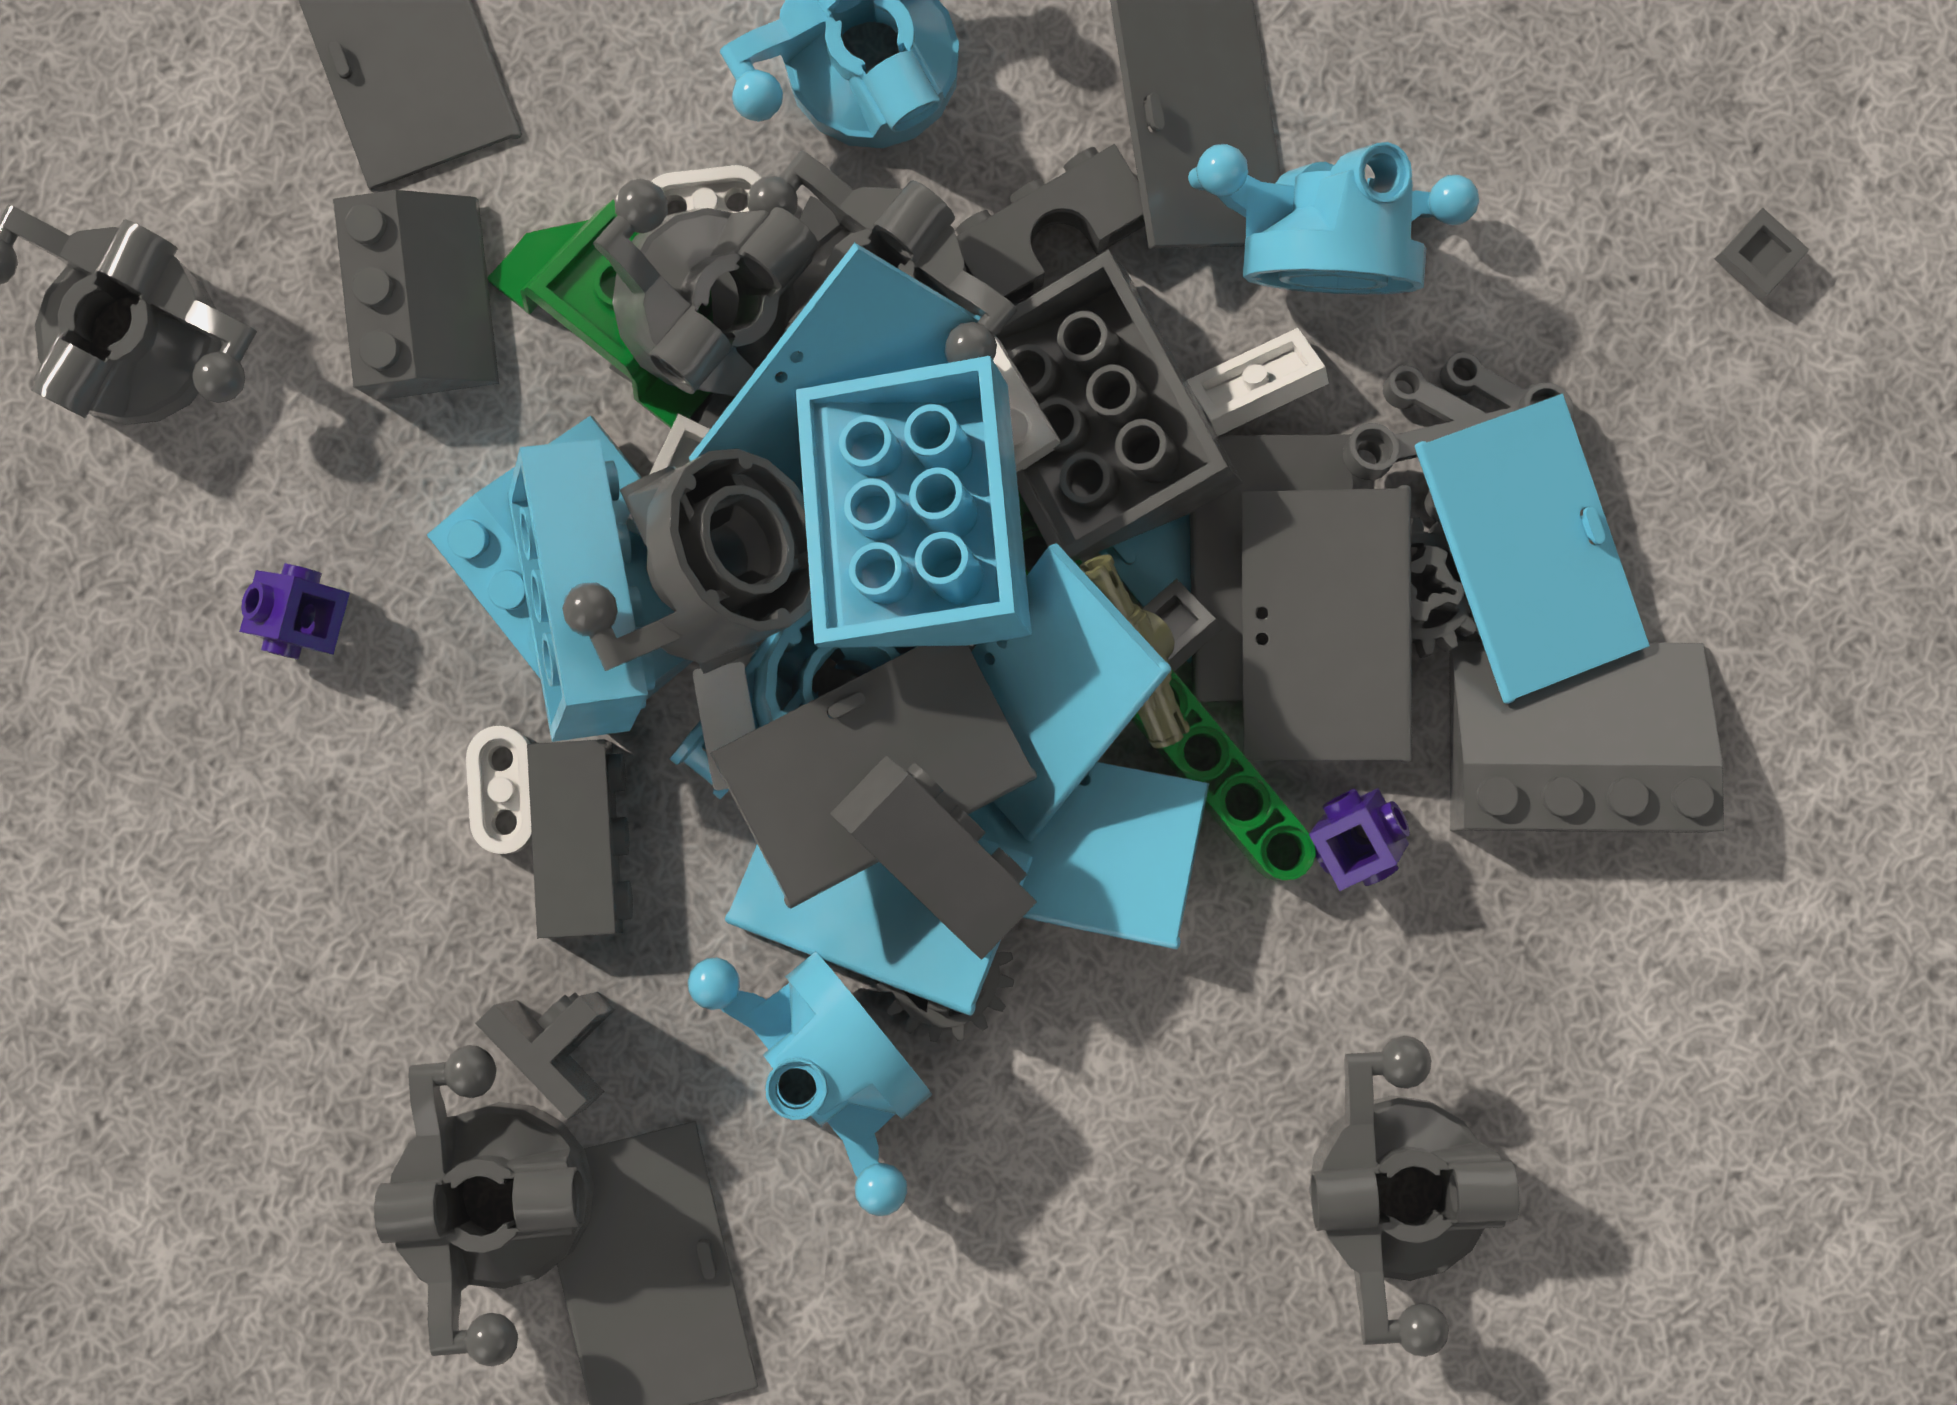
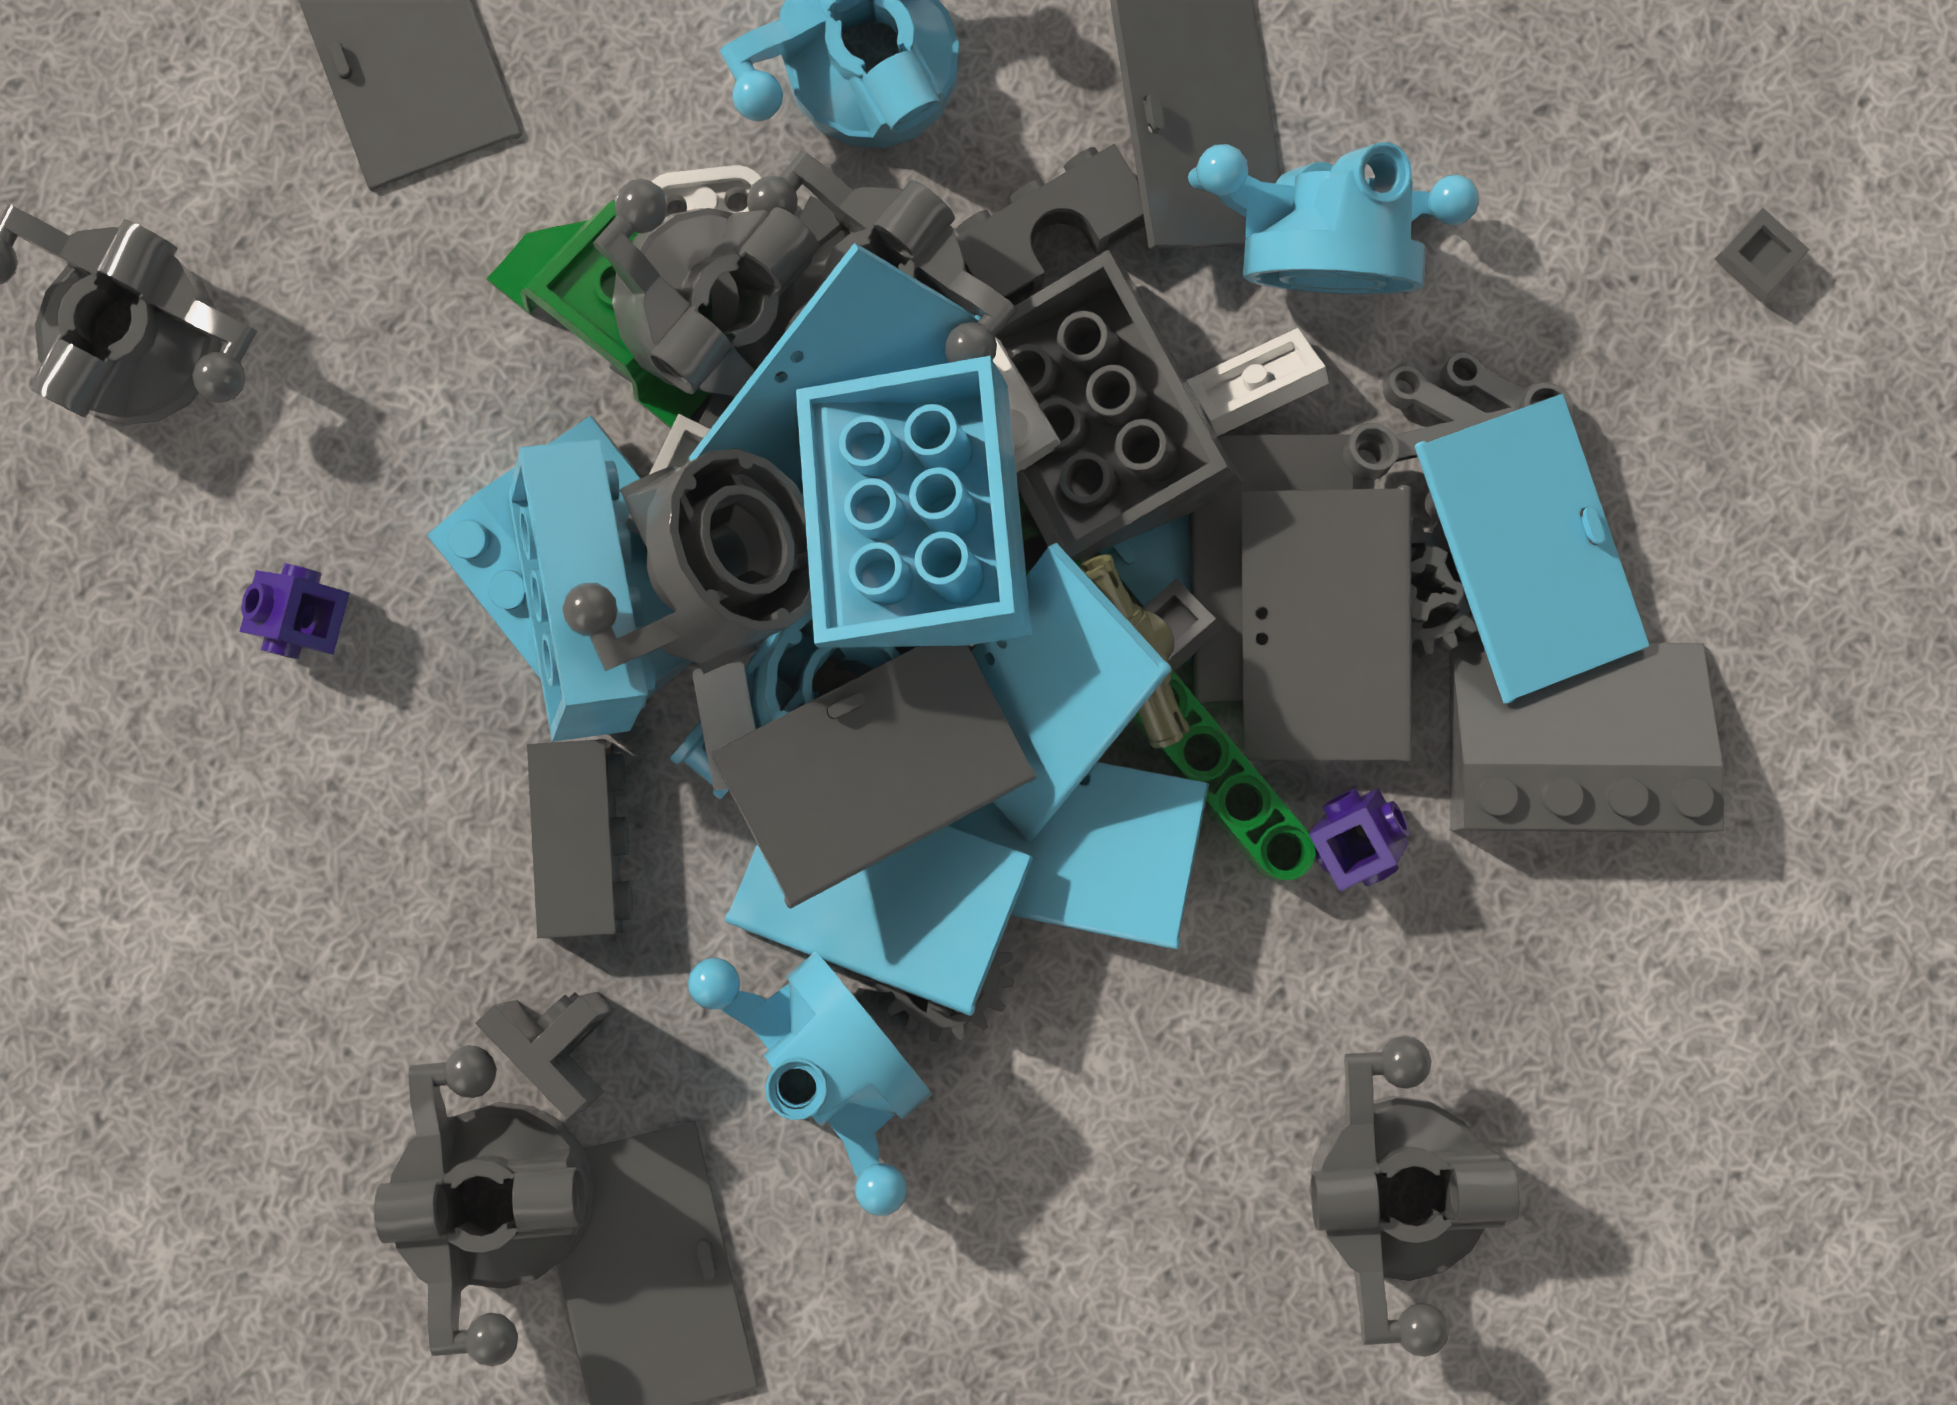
dark grey slope [333,190,499,400] -> none
white plate [466,726,532,854] -> none
dark grey brick [830,755,1037,960] -> none

